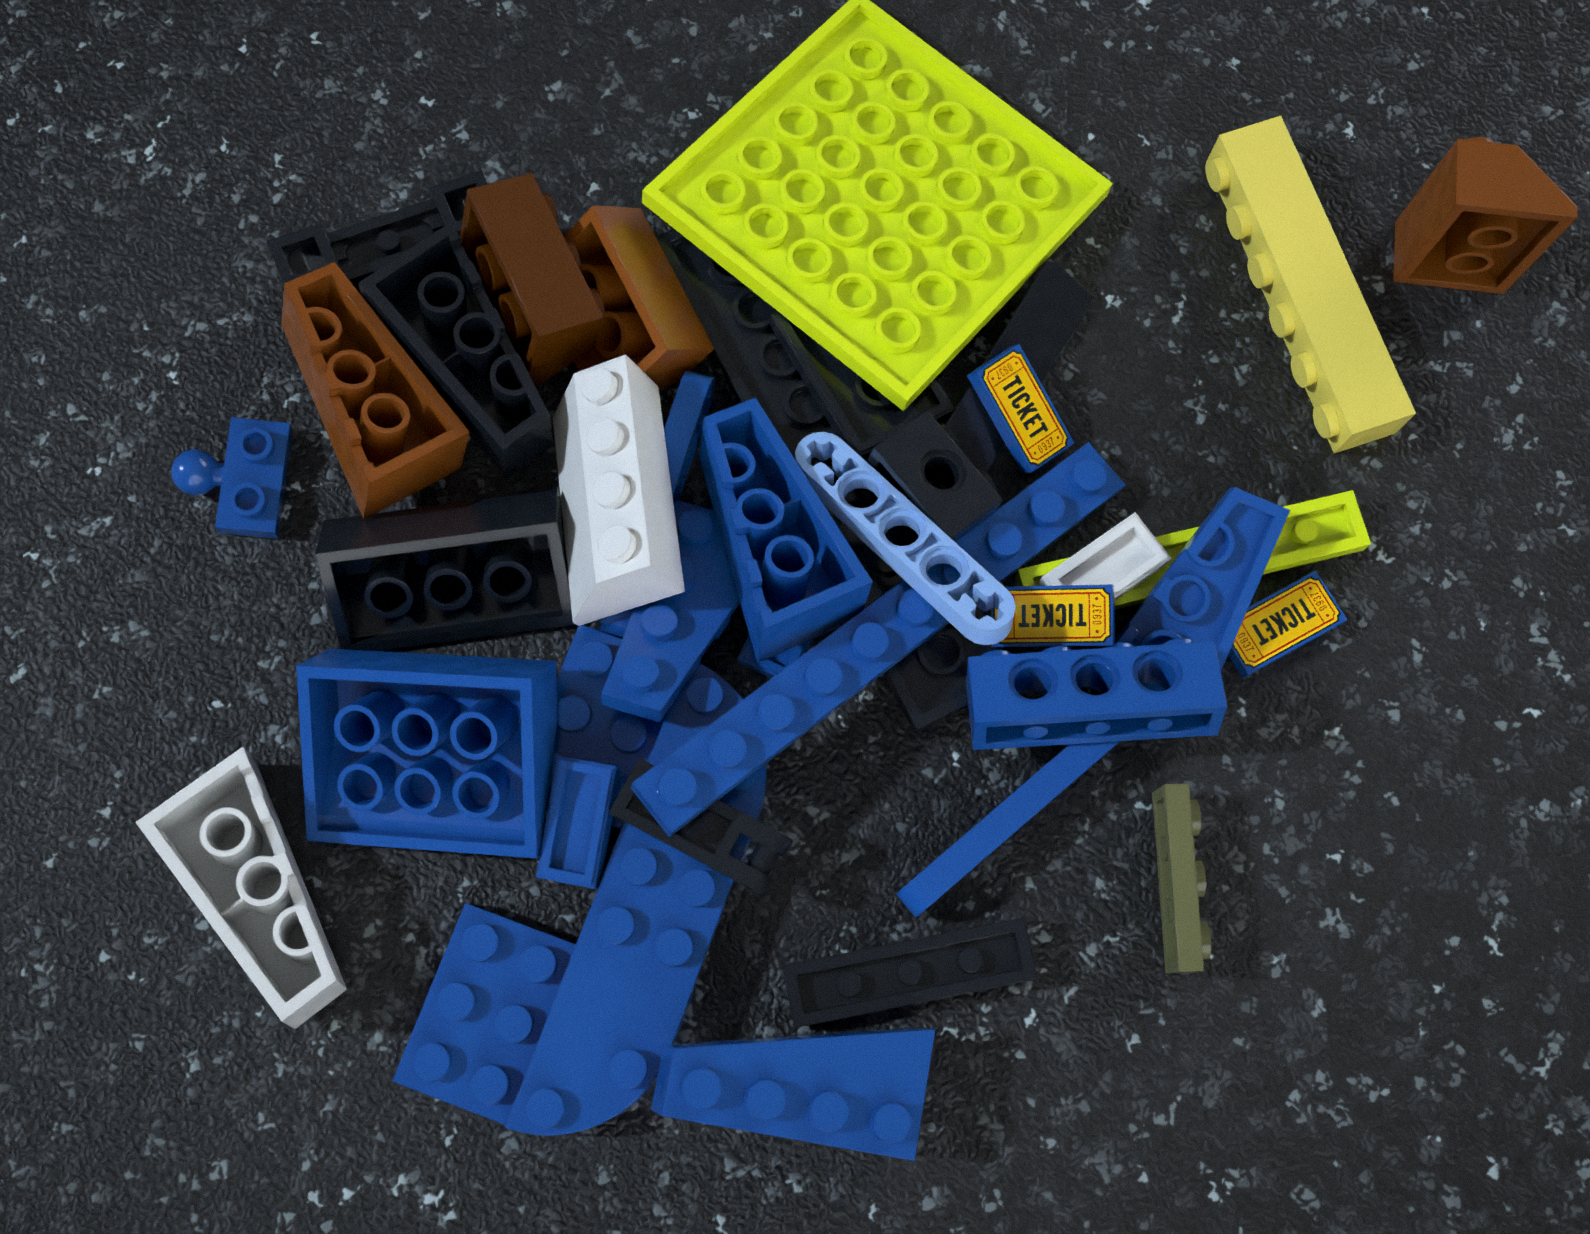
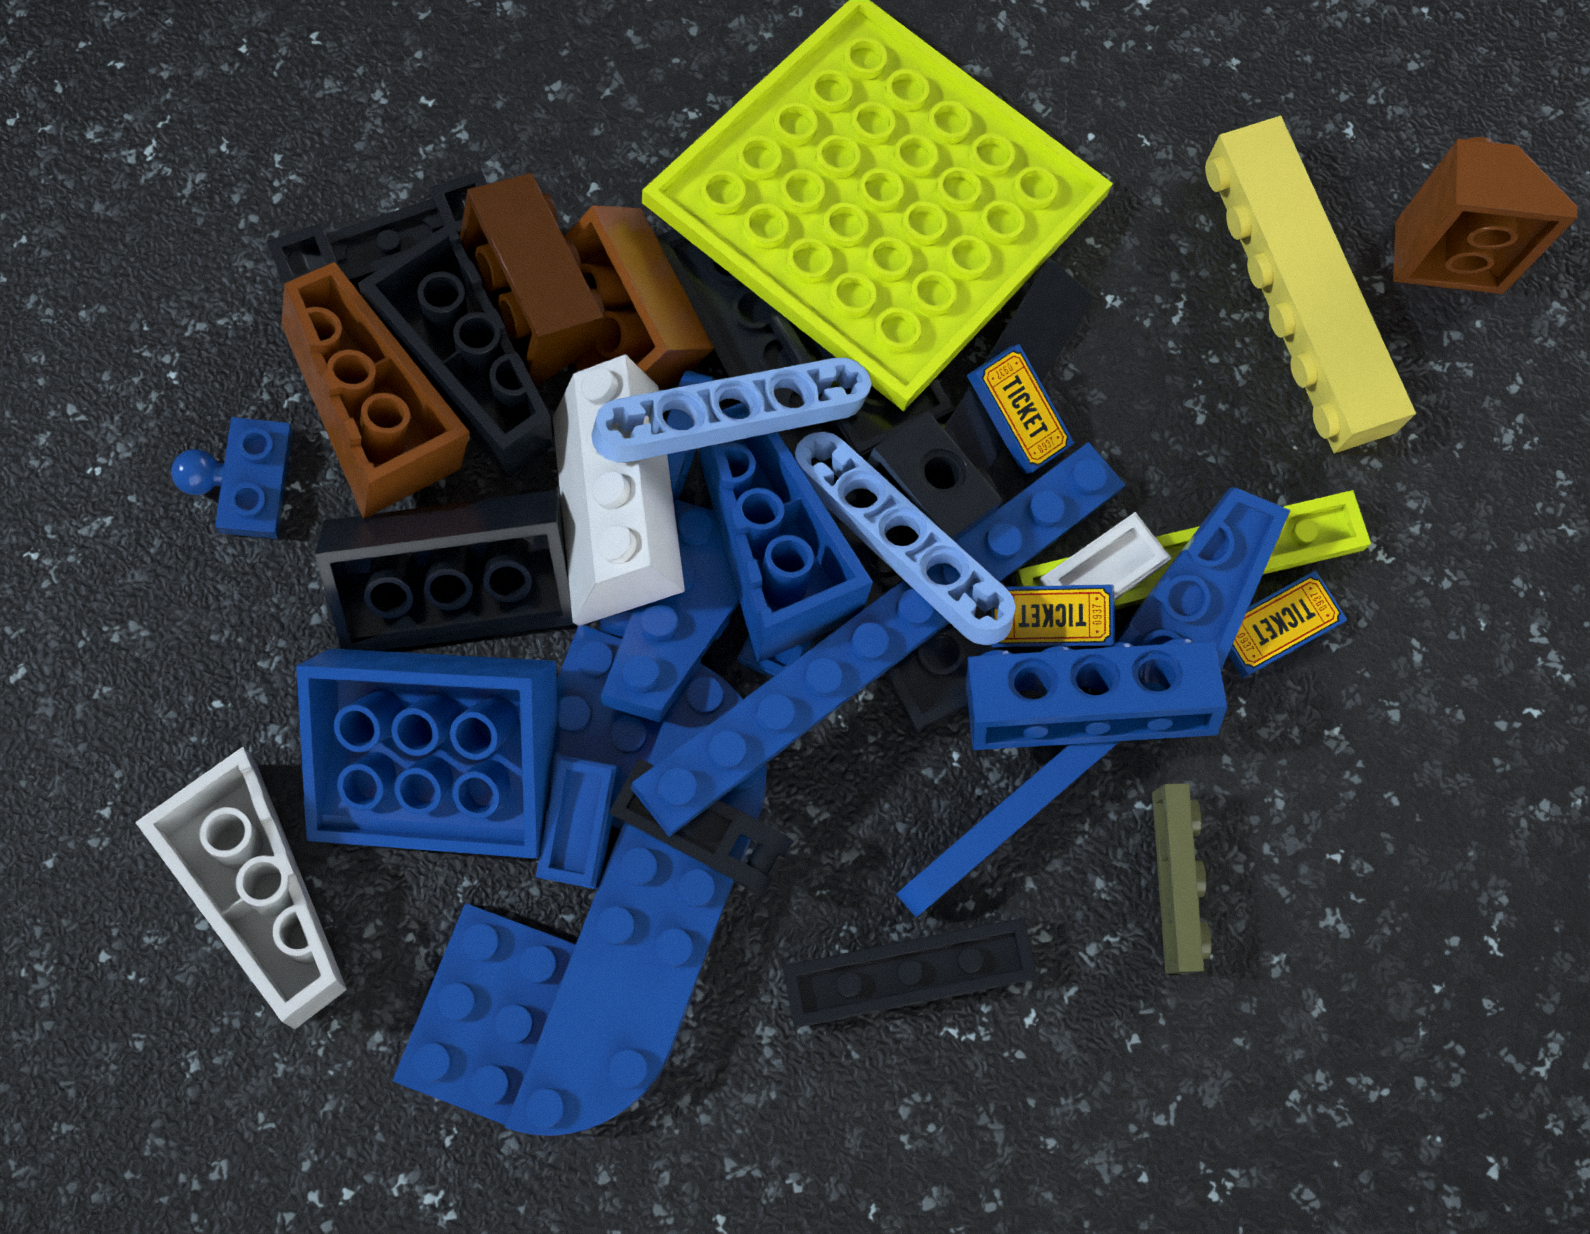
blue wedge [651,1027,935,1161] -> none
none -> light blue beam [591,358,871,462]

